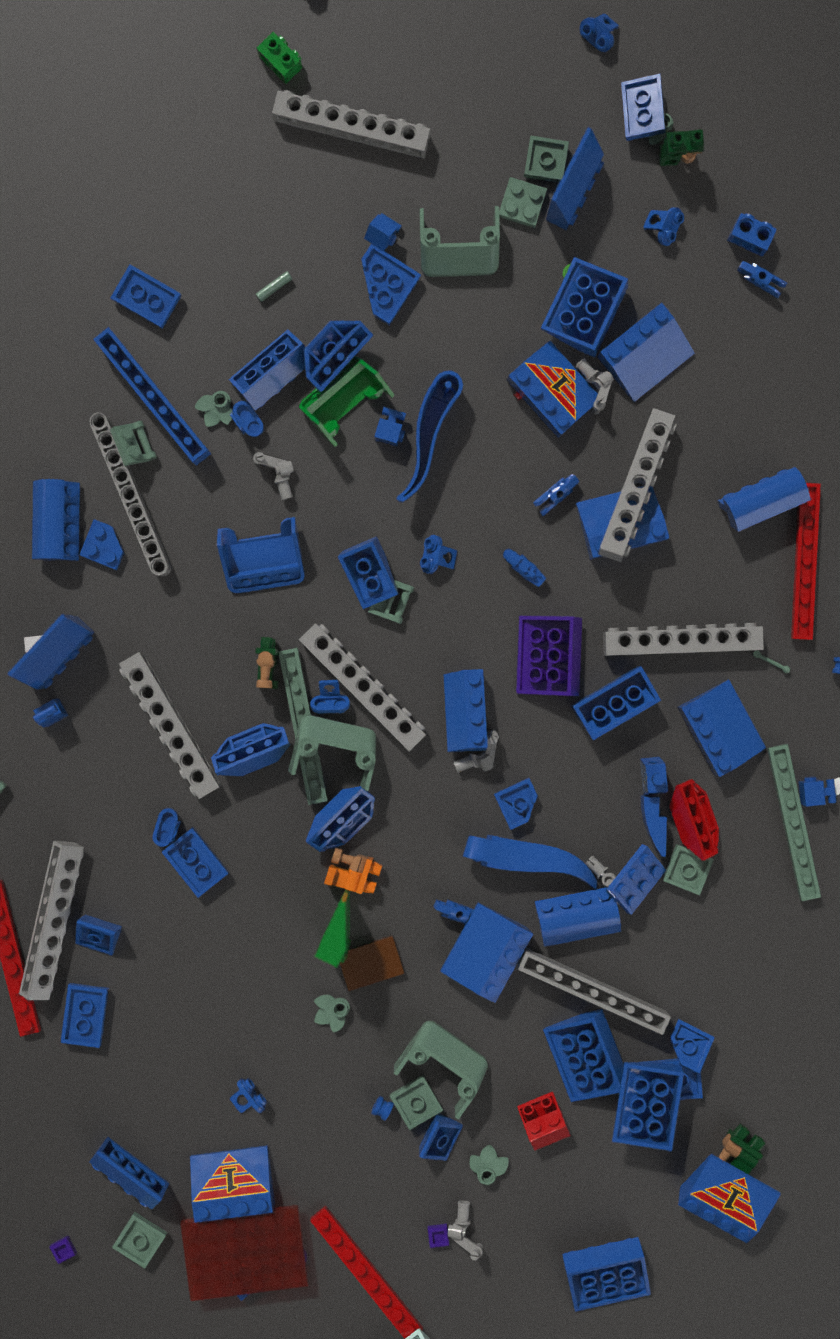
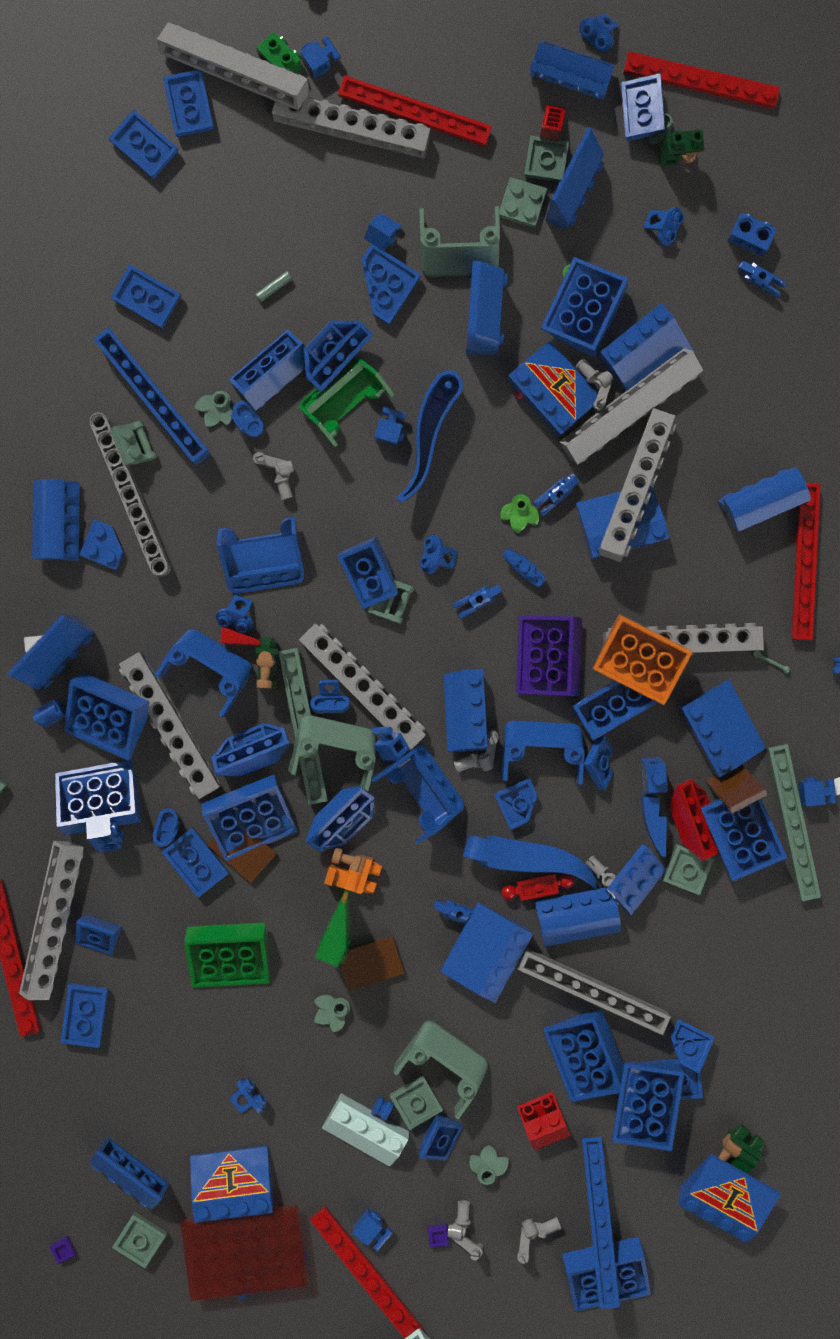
none -> blue slope [55,760,141,836]
none -> blue slope [64,673,150,761]
none -> blue brick [86,816,124,853]
none -> blue plate [108,109,179,180]
none -> blue windscreen [154,629,253,717]
none -> light grey brick [157,22,309,110]
none -> blue plate [163,70,214,137]
none -> green slope [184,923,270,988]
none -> blue slope [201,774,298,861]
none -> reddish brown tile [207,827,277,883]
none -> blue bracket [216,595,254,633]
none -> red slope [221,627,261,647]
none -> blue brick [300,36,341,79]
none -> light aqua slope [322,1093,409,1167]
none -> red plate [338,75,492,147]
none -> blue brick [352,1208,393,1251]
none -> blue windscreen [371,745,464,844]
none -> blue brick [372,727,410,761]
none -> blue hinge [453,585,502,619]
none -> blue windscreen [466,261,508,356]
none -> bright green plate [500,494,539,533]
none -> blue windscreen [501,721,584,785]
none -> red plate [501,873,574,901]
none -> light grey pin [517,1217,561,1264]
none -> blue brick [530,40,615,100]
none -> red slope [540,104,566,142]
none -> light grey brick [559,348,703,465]
none -> blue plate [582,1136,620,1309]
none -> blue plate [584,735,612,791]
none -> orange slope [593,614,693,705]
none -> red plate [623,51,780,109]
none -> blue slope [700,798,787,881]
none -> reddish brown tile [706,765,768,813]

